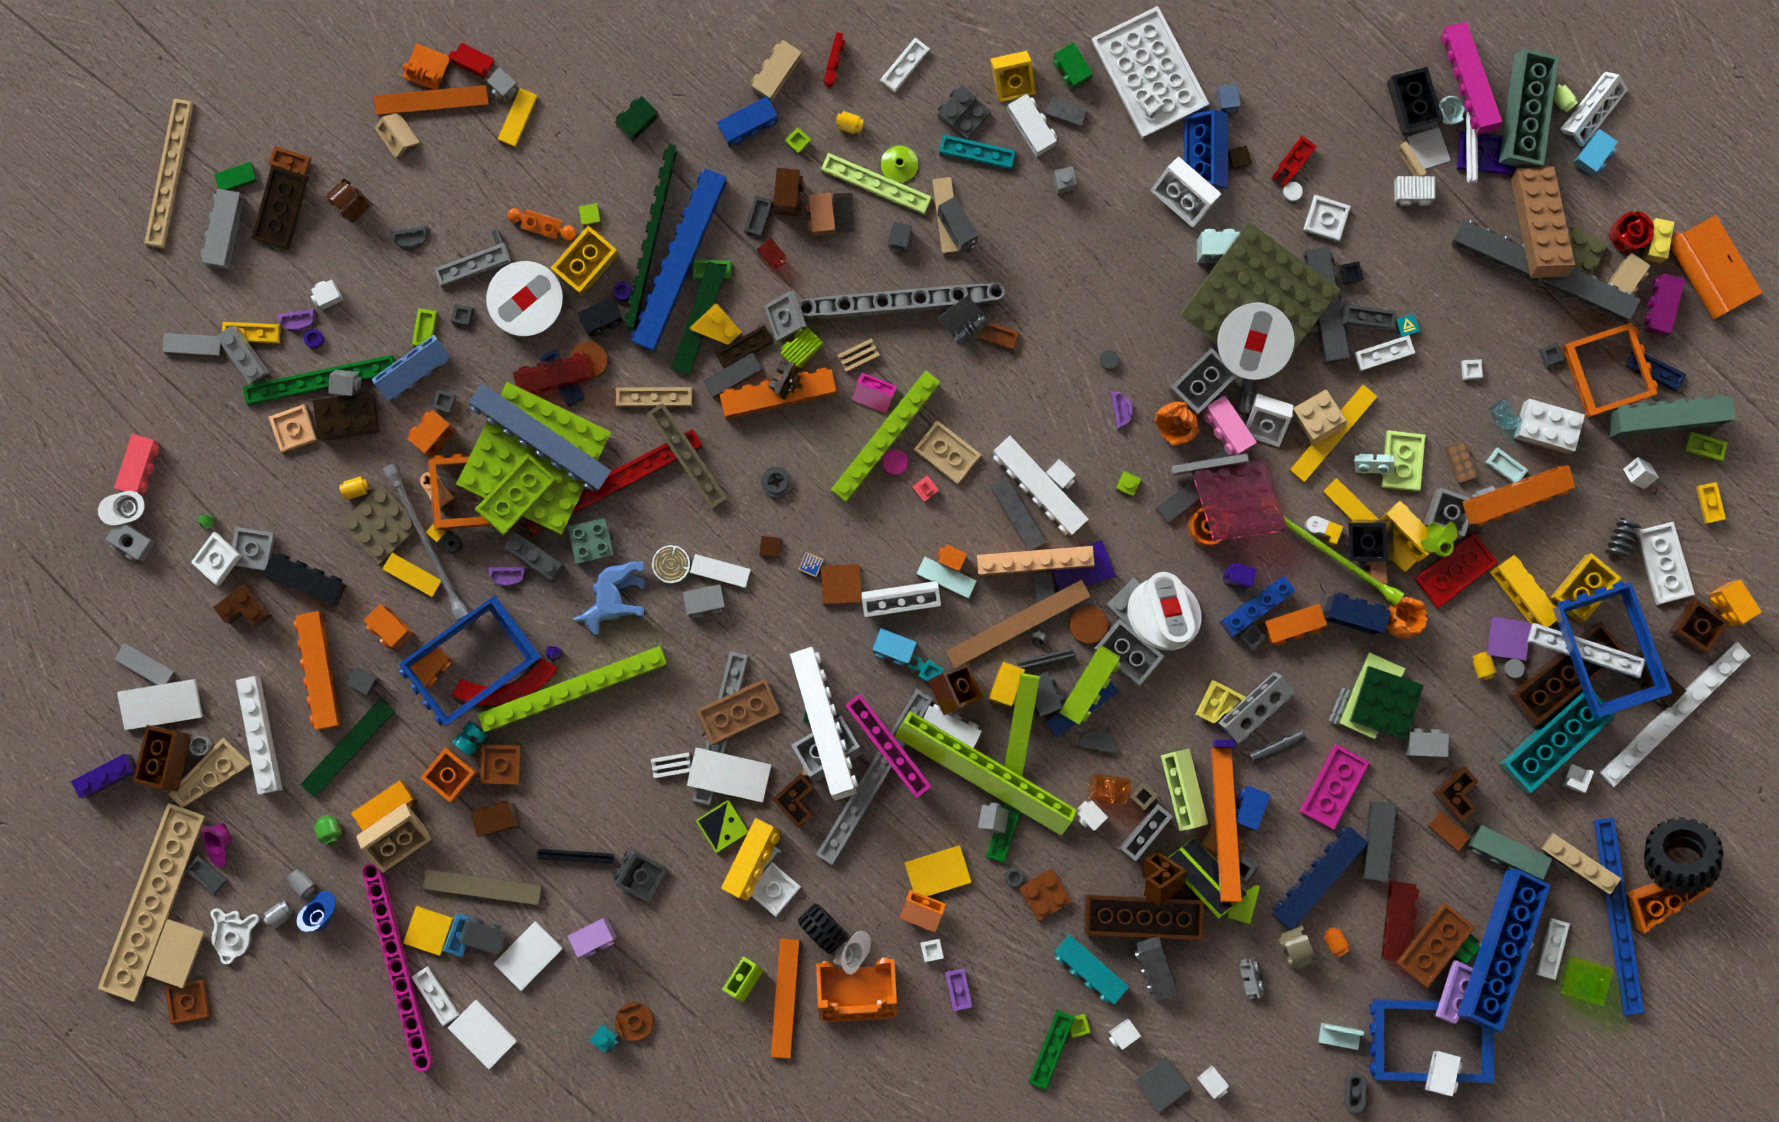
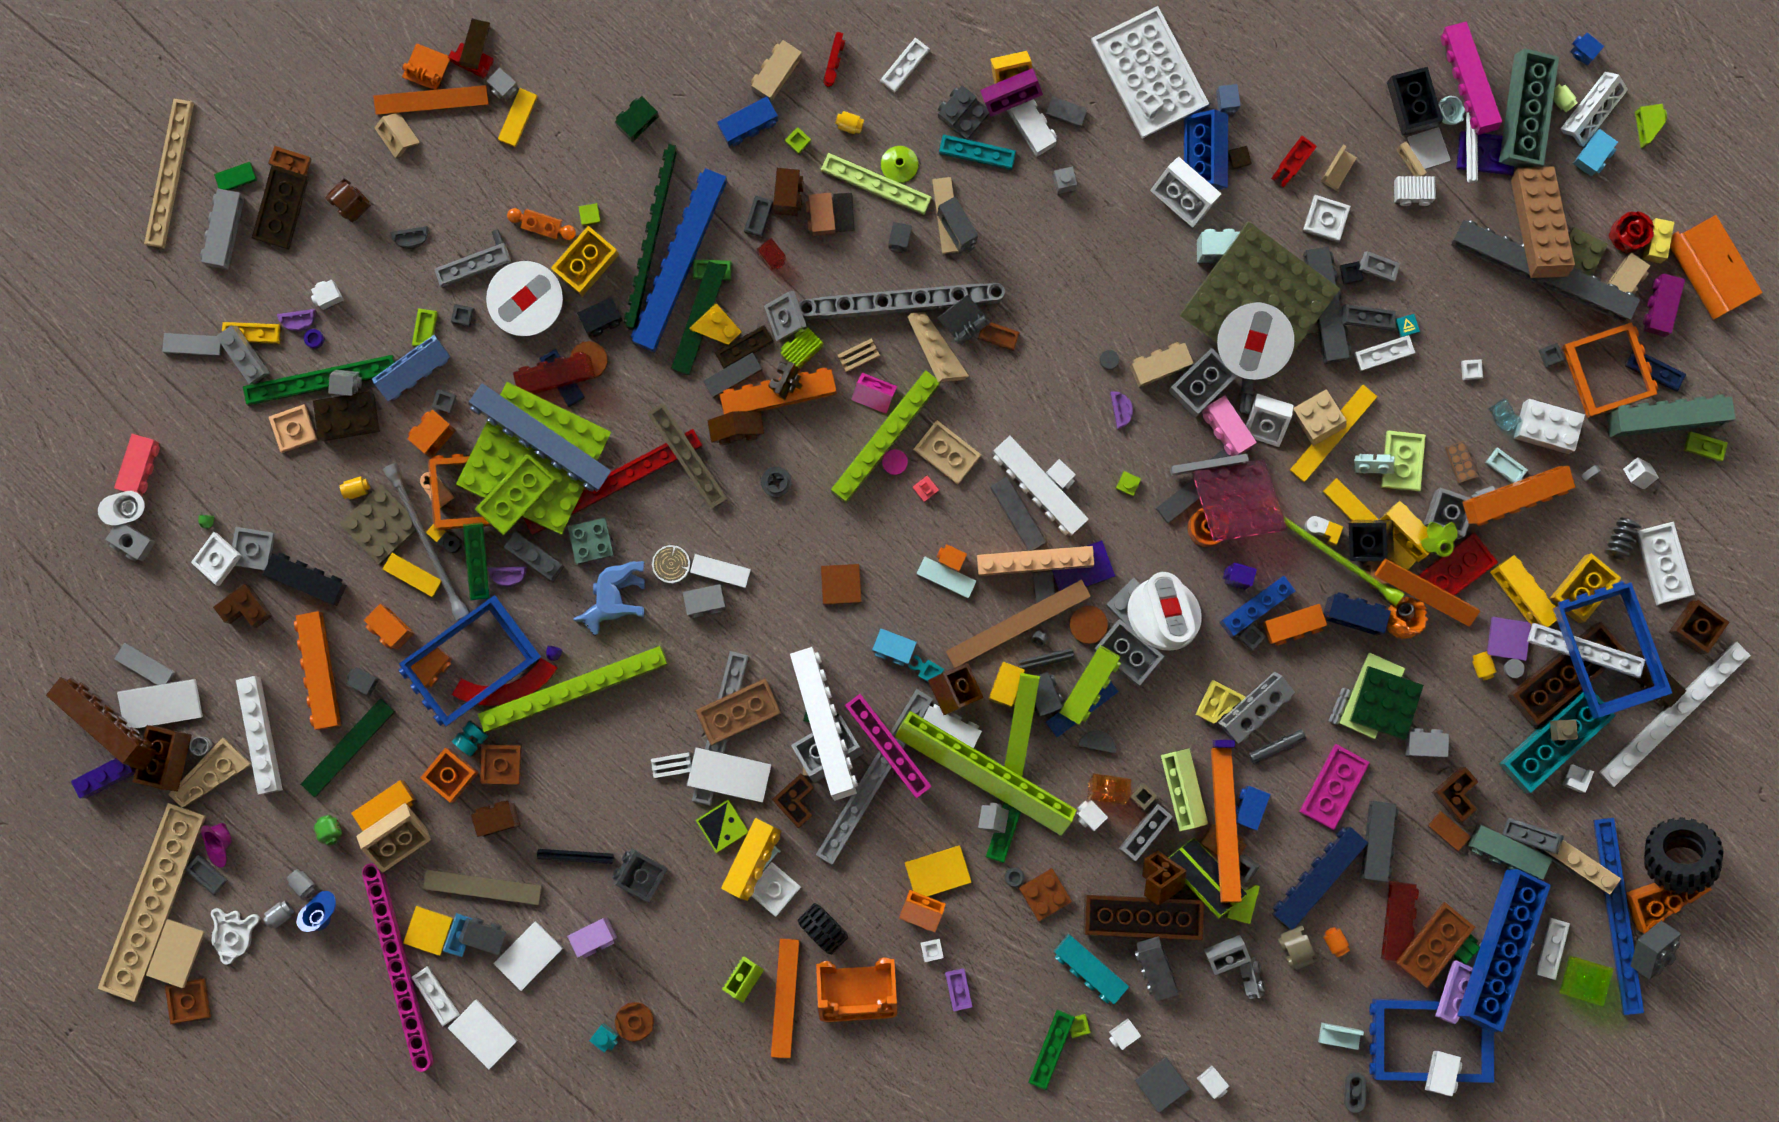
dark purple tile [613,282,632,302] -> none
tan tile [616,387,693,408] -> none
reddish brown tile [759,536,781,558] -> none
tile [798,552,824,577] -> none
white piece [833,931,871,974] -> none
white brick [862,581,941,617] -> none
green brick [1052,42,1093,90] -> none
orange hair [1154,401,1199,446] -> none
white tile [1283,182,1303,202] -> none
yellow plate [1696,482,1726,524] -> none
light orange brick [1708,579,1762,627] -> none
none -> reddish brown brick [46,677,158,771]
none -> dark brown tile [459,18,490,70]
none -> green tile [463,523,490,601]
none -> reddish brown brick [707,411,764,445]
none -> tan wing [908,312,969,382]
none -> magenta brick [980,68,1043,117]
none -> tan brick [1130,342,1194,388]
none -> light grey brick [1204,935,1251,975]
none -> tan panel [1321,144,1357,191]
none -> light grey plate [1359,251,1400,282]
none -> orange tile [1374,558,1481,627]
none -> dark grey hinge [1398,603,1415,620]
none -> dark grey tile [1502,818,1564,855]
none -> dark tan brick [1550,720,1578,741]
none -> blue brick [1570,32,1604,66]
none -> light grey tile [1581,465,1601,482]
none -> dark grey brick [1631,921,1681,979]
none -> lime slope [1635,104,1667,148]

